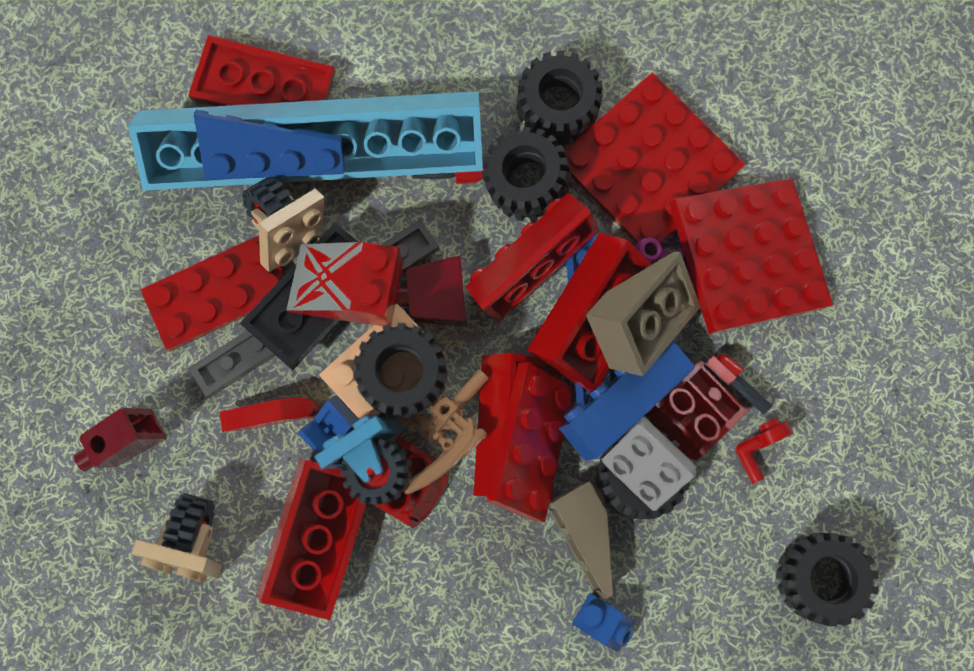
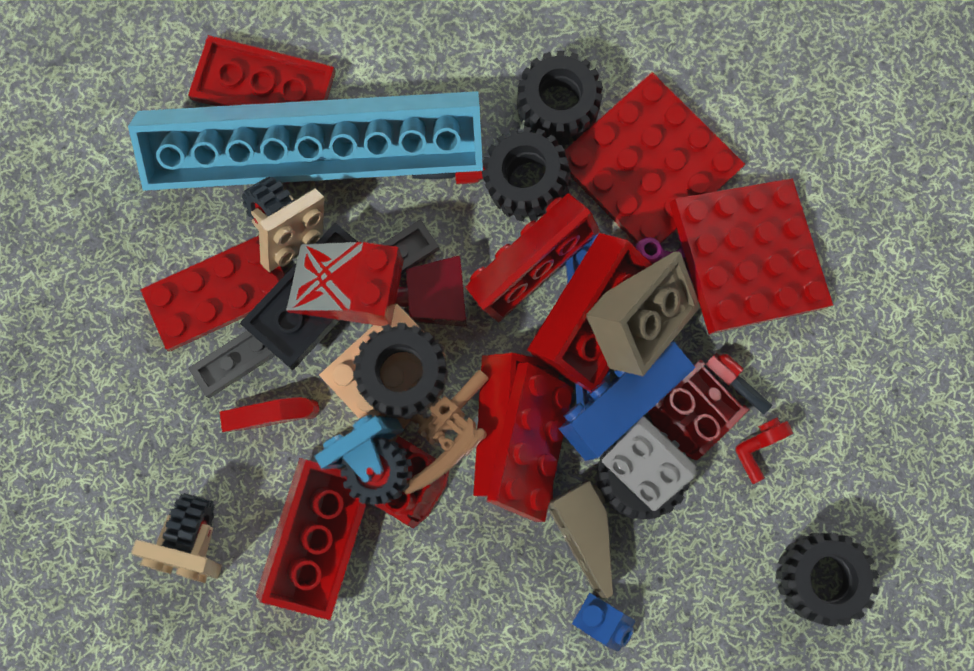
dark red torso [74,408,167,472] -> none
blue wing [193,109,345,180] -> none
blue bracket [298,394,359,454] -> none

